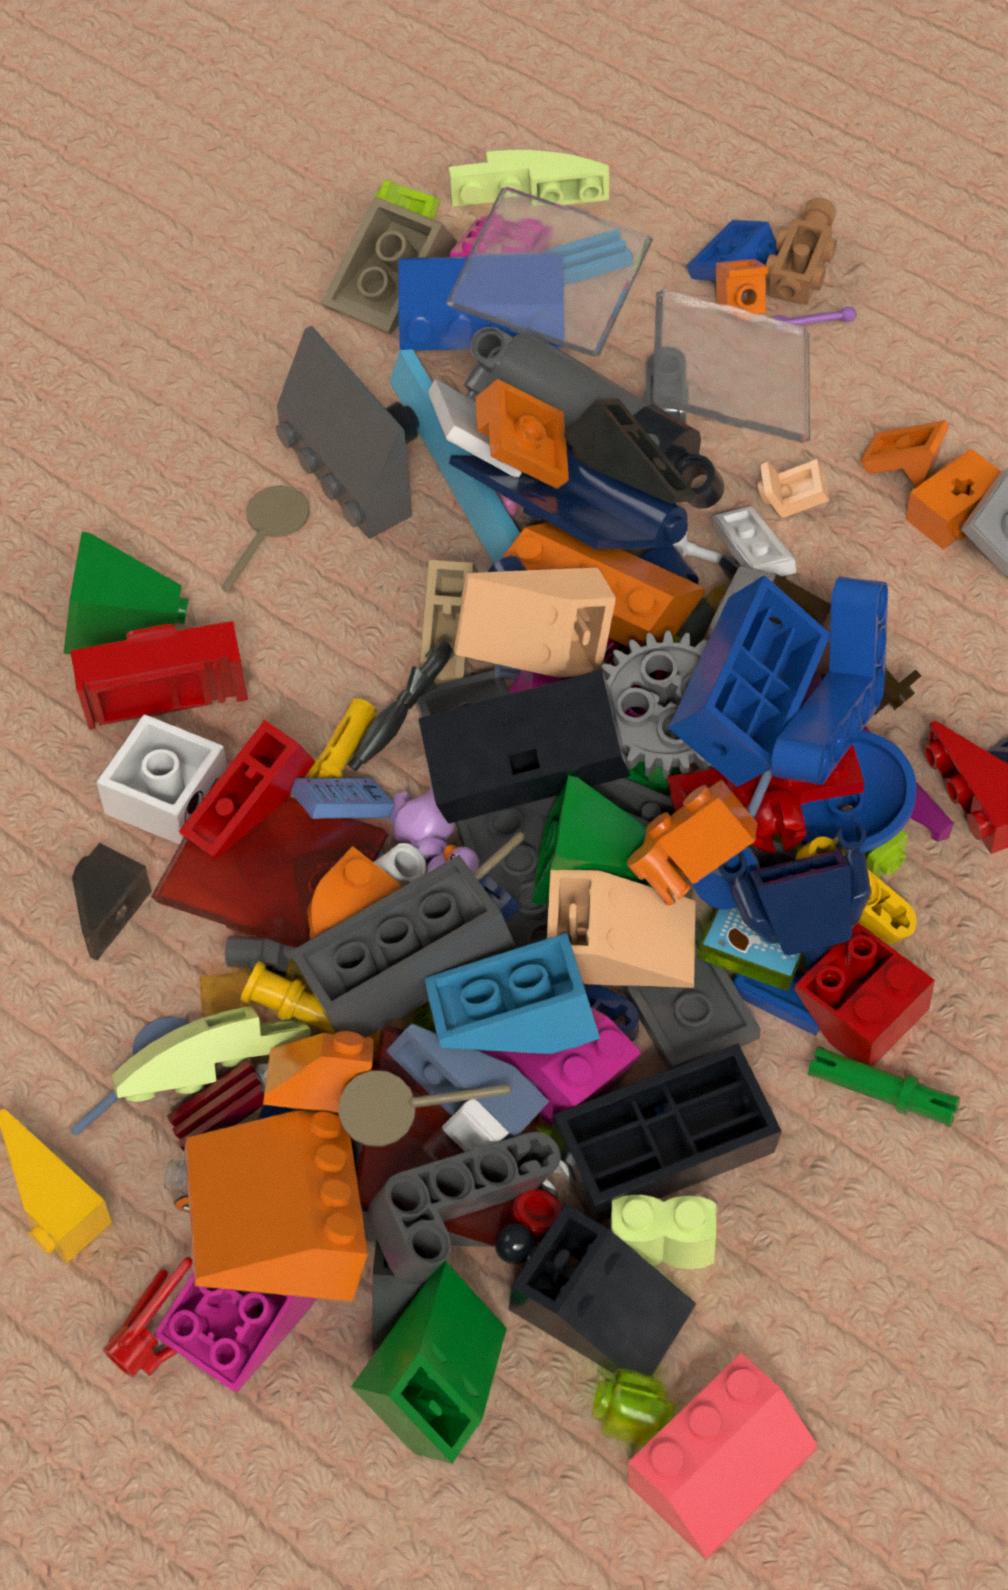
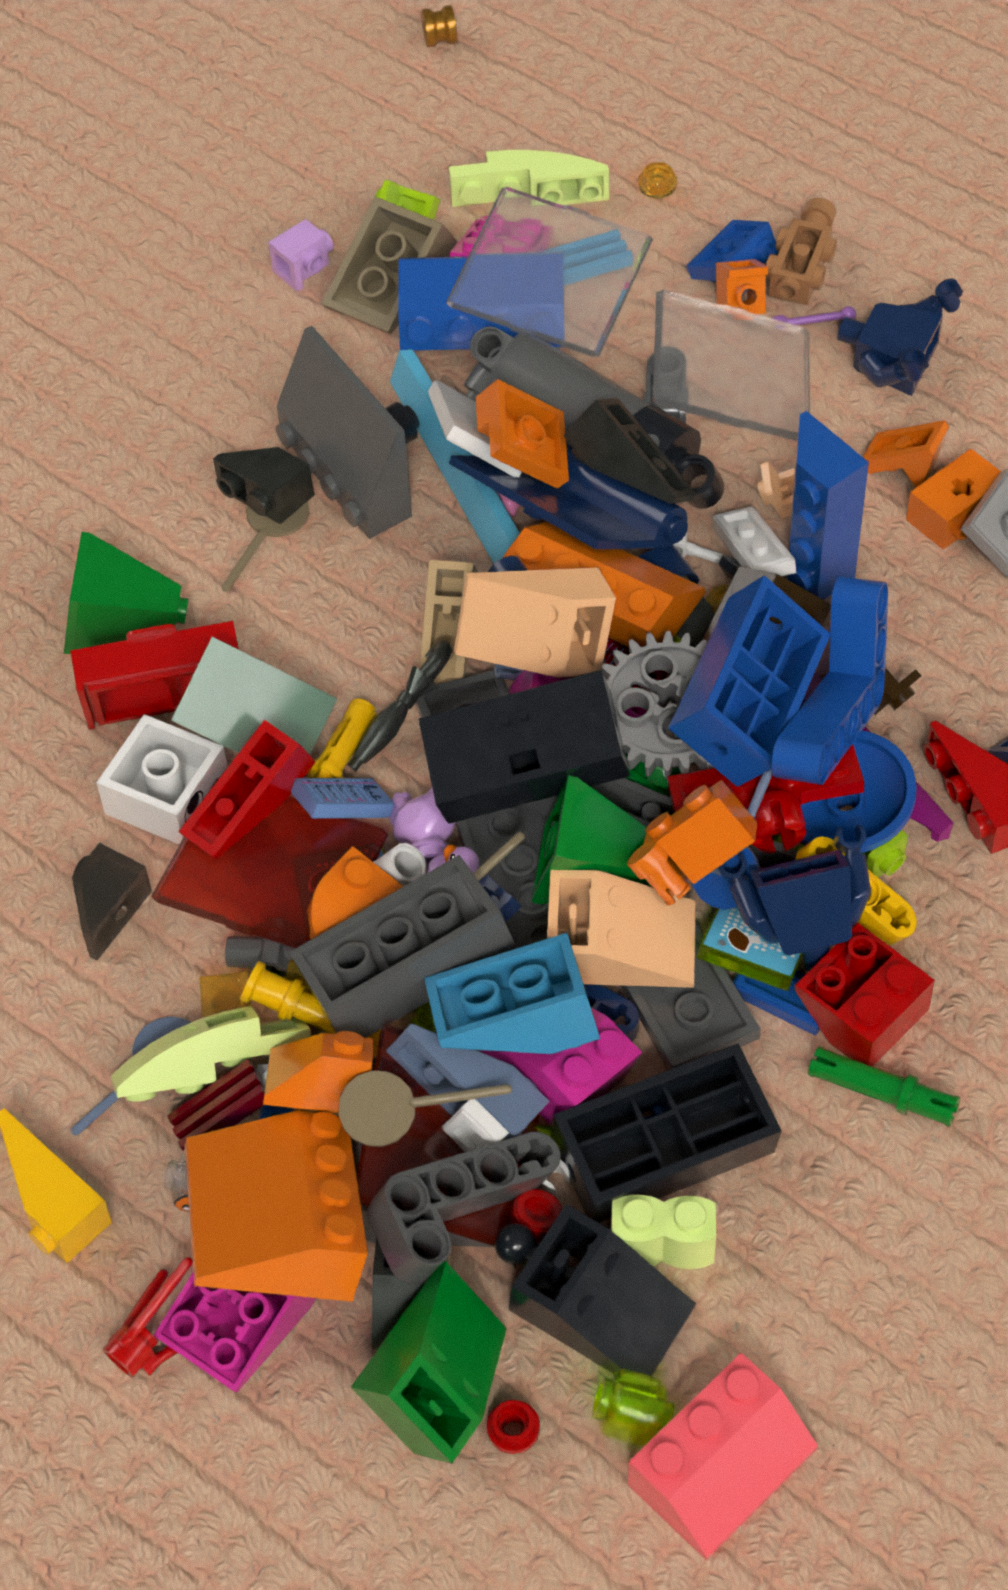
none -> slope [171,637,337,755]
none -> pearl dark grey slope [213,447,315,524]
none -> lavender brick [268,219,334,292]
none -> pearl gold wheel [421,5,457,48]
none -> red plate [487,1400,540,1454]
none -> clear yellow plate [638,162,677,199]
none -> blue slope [787,411,869,600]
none -> dark blue torso [838,278,963,396]

